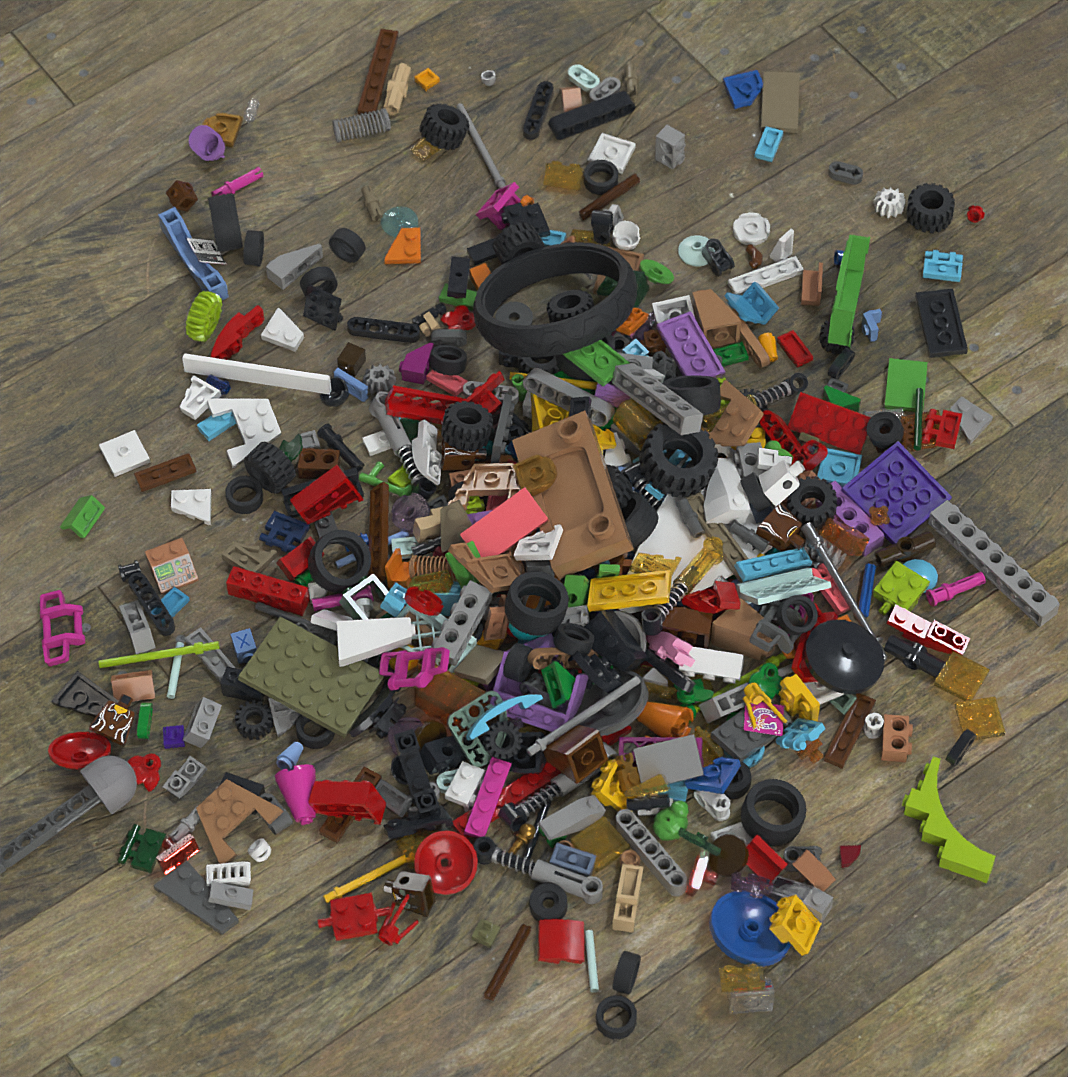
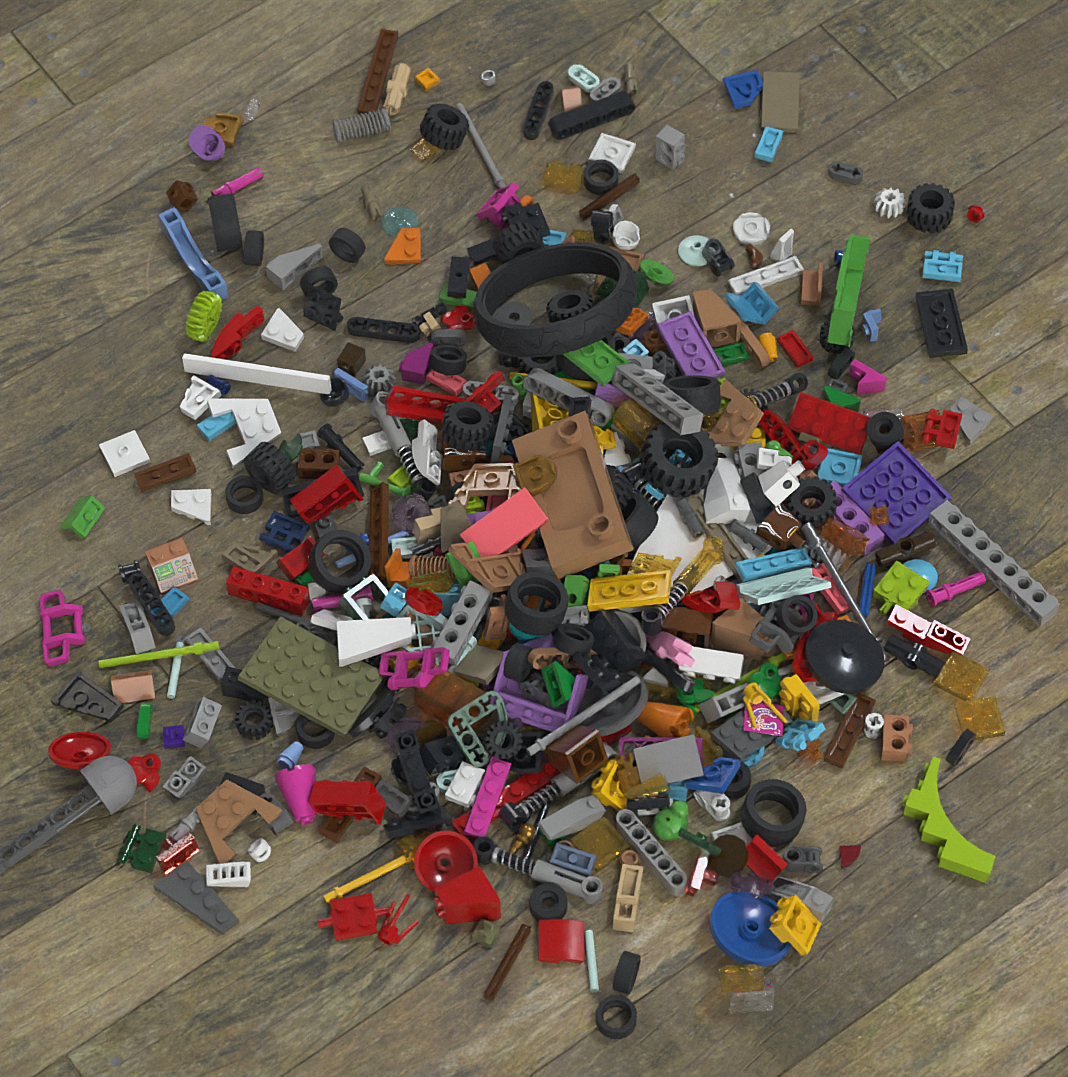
reddish brown torso [89,694,135,747] -> none
sticker [187,238,226,264] -> none
light grey plate [208,881,253,910] -> none
medium blue brick [231,628,257,664] -> none
dark brown torso [384,871,436,917] -> none
medium azure slope [466,695,543,740] -> none
white wing [513,524,563,561] -> none
nougat slope [792,850,836,892] -> none
bright green tile [884,358,928,412] -> none
dark green bar [914,388,924,451] -> none
none -> red slope [433,866,501,924]
none -> dark pink slope [849,359,887,394]

